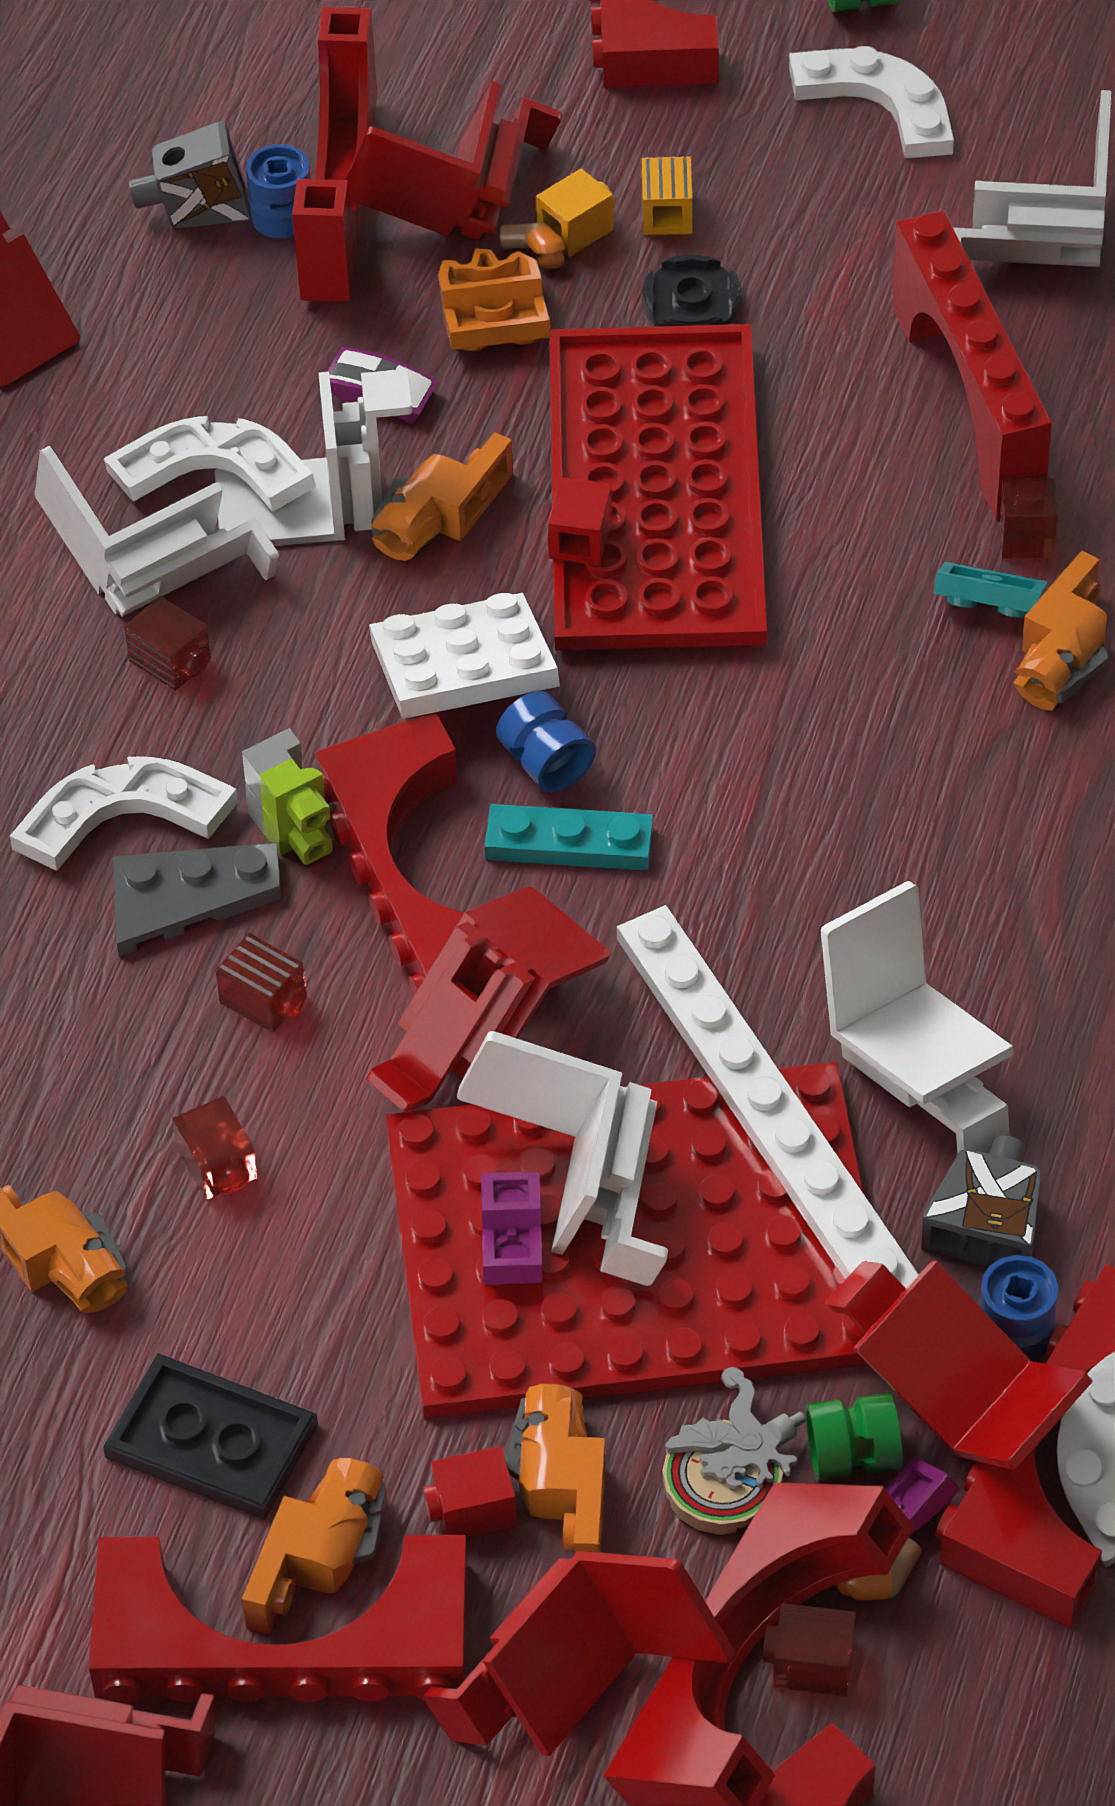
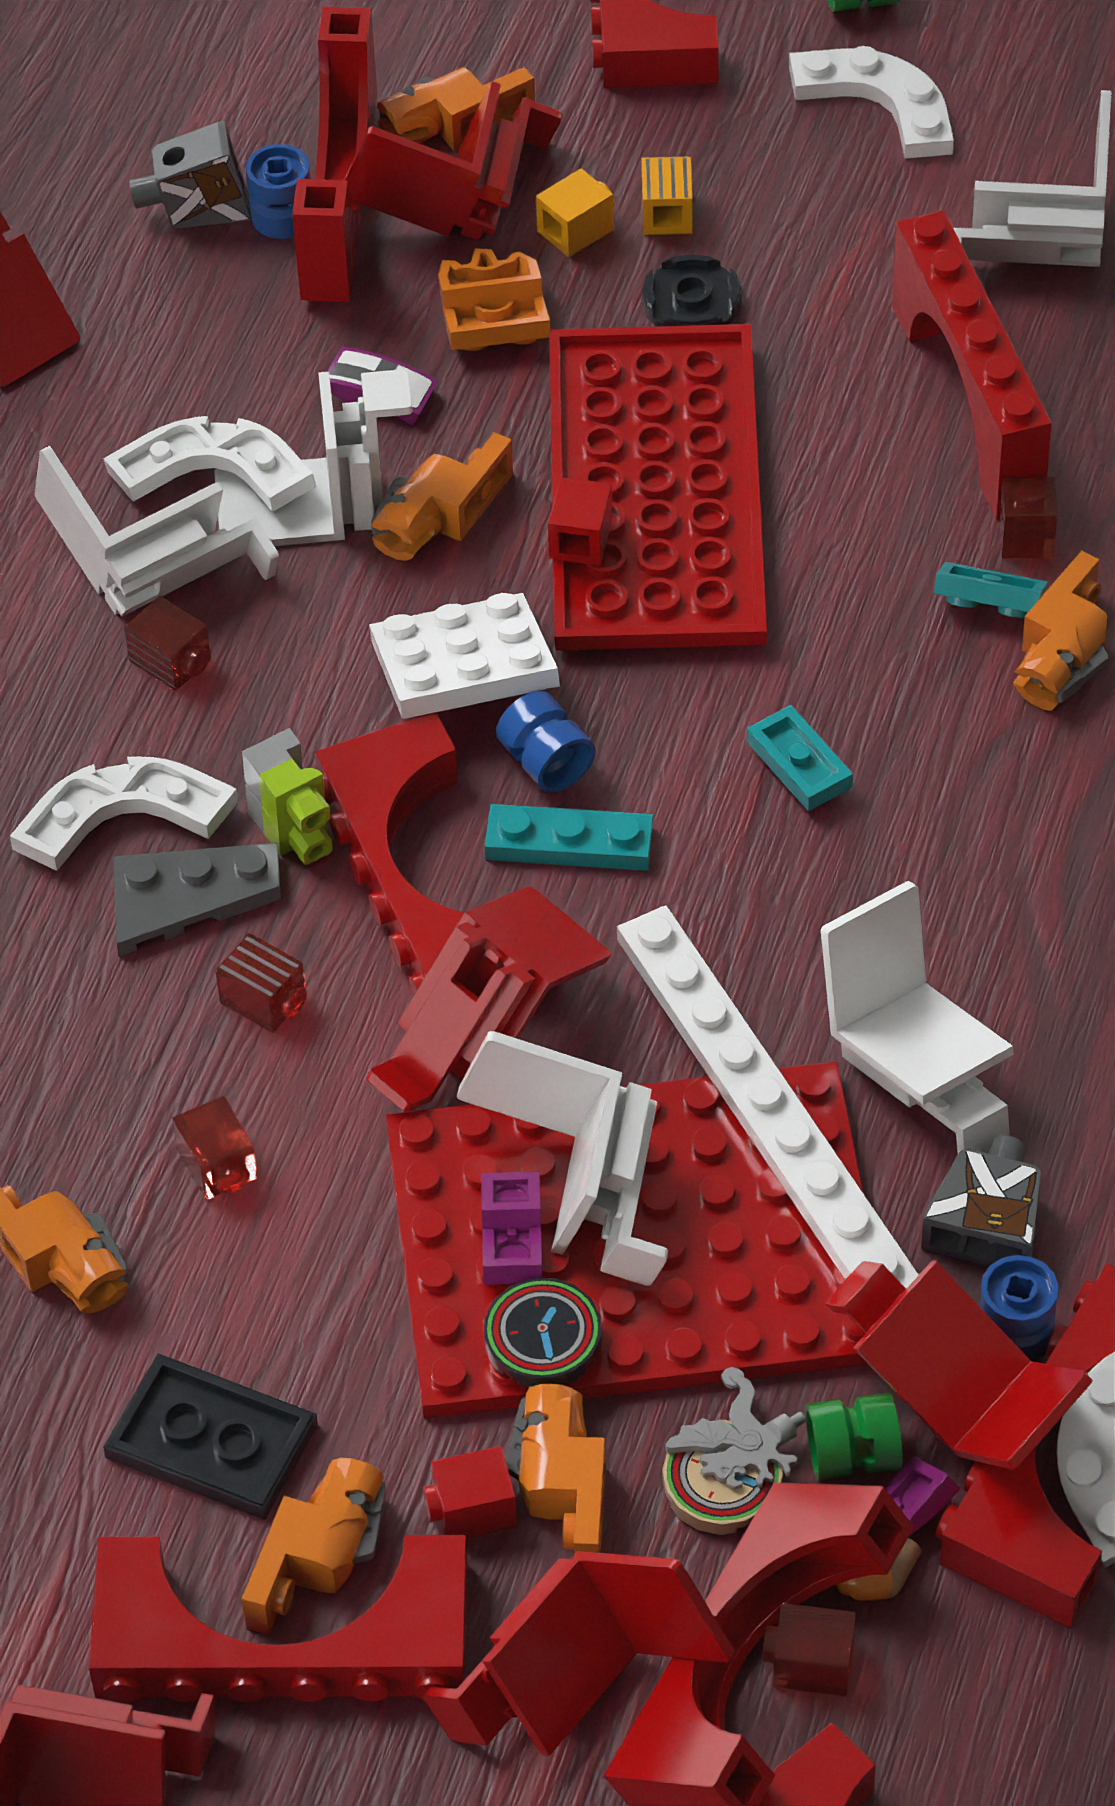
orange arm [500,222,566,269] -> none
none -> orange plate [376,67,535,151]
none -> tile [484,1278,601,1388]
none -> teal plate [747,705,853,811]

